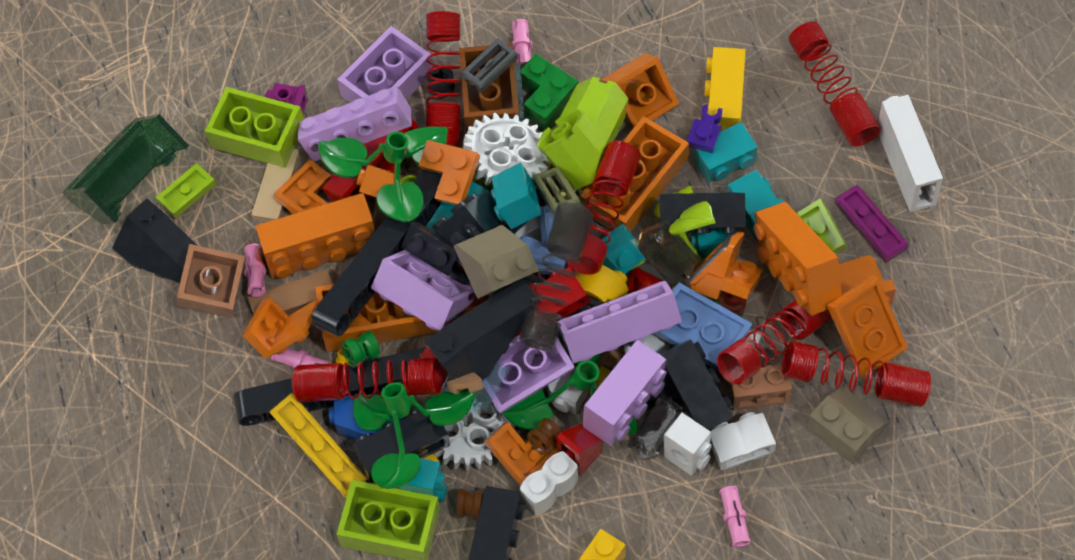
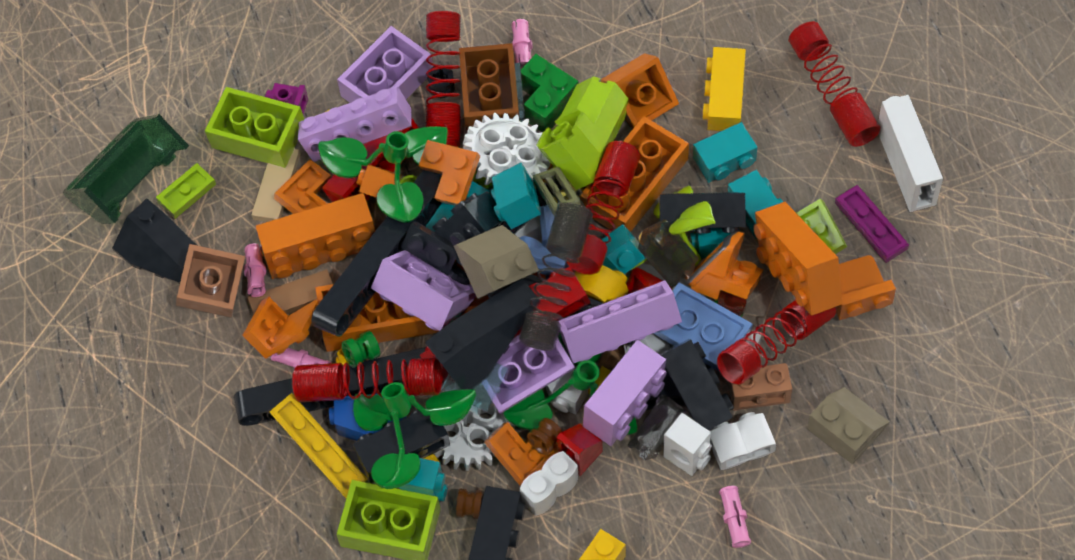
medium nougat tile [447,372,484,394] -> none
dark grey tile [461,38,518,93] -> none
dark purple plate [687,104,722,154] -> none
red piece [782,341,932,408] -> none
orange tile [827,275,908,378] -> none

